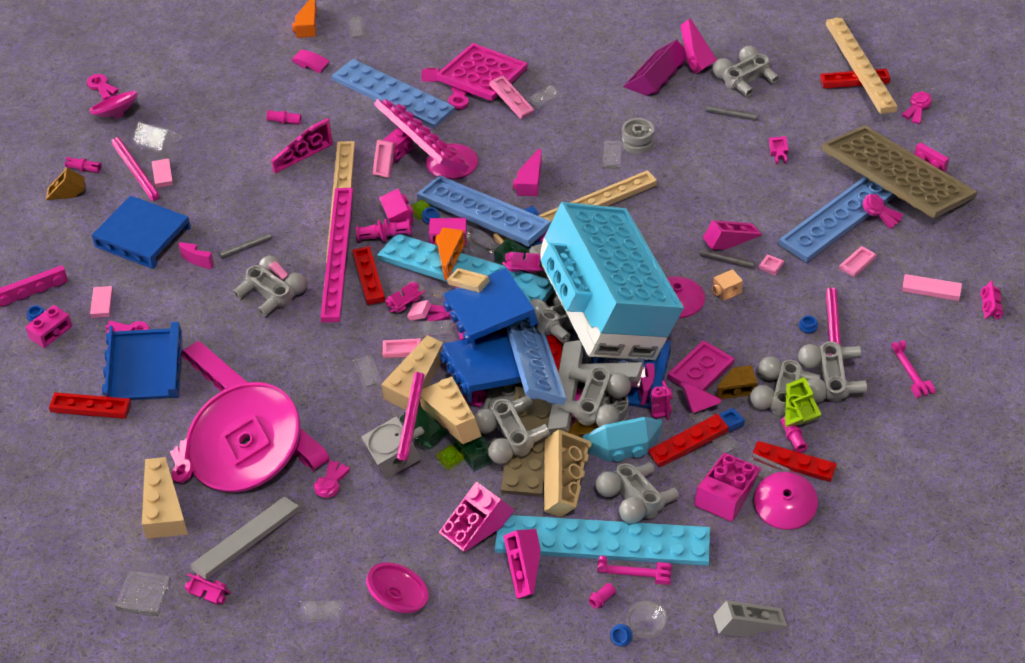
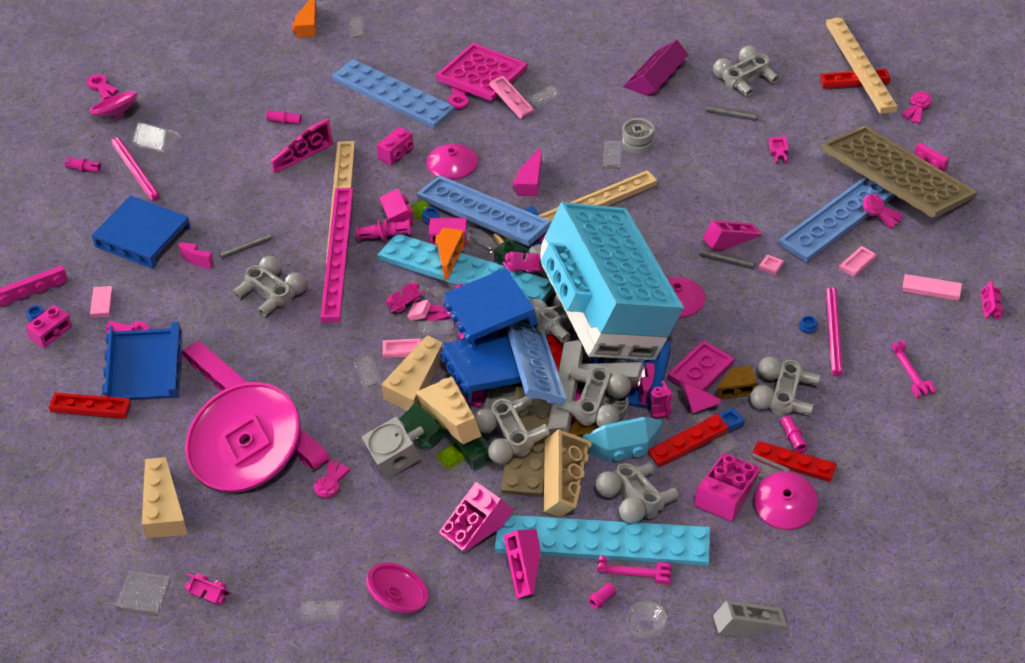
pearl gold slope [46,168,85,200] -> none
bright pink tile [152,158,173,188] -> none
dark pink piece [170,438,194,484] -> none
light grey tile [191,496,299,579] -> none
bright pink tile [269,261,287,280] -> none
dark pink slope [292,50,330,73] -> none
red plate [352,246,385,305] -> none
bright pink tile [373,140,395,178] -> none
dark pink plate [374,99,469,172] -> none
dark pink axle [397,371,425,461] -> none
dark pink slope [422,68,440,82] -> none
tan tile [447,268,490,293] -> none
blue plate [610,624,633,646] -> none
dark pink slope [680,18,717,74] -> none
light nougat brick [712,269,743,301] -> none
lime slope [785,377,822,428] -> none
light grey piece [798,341,867,403] -> none

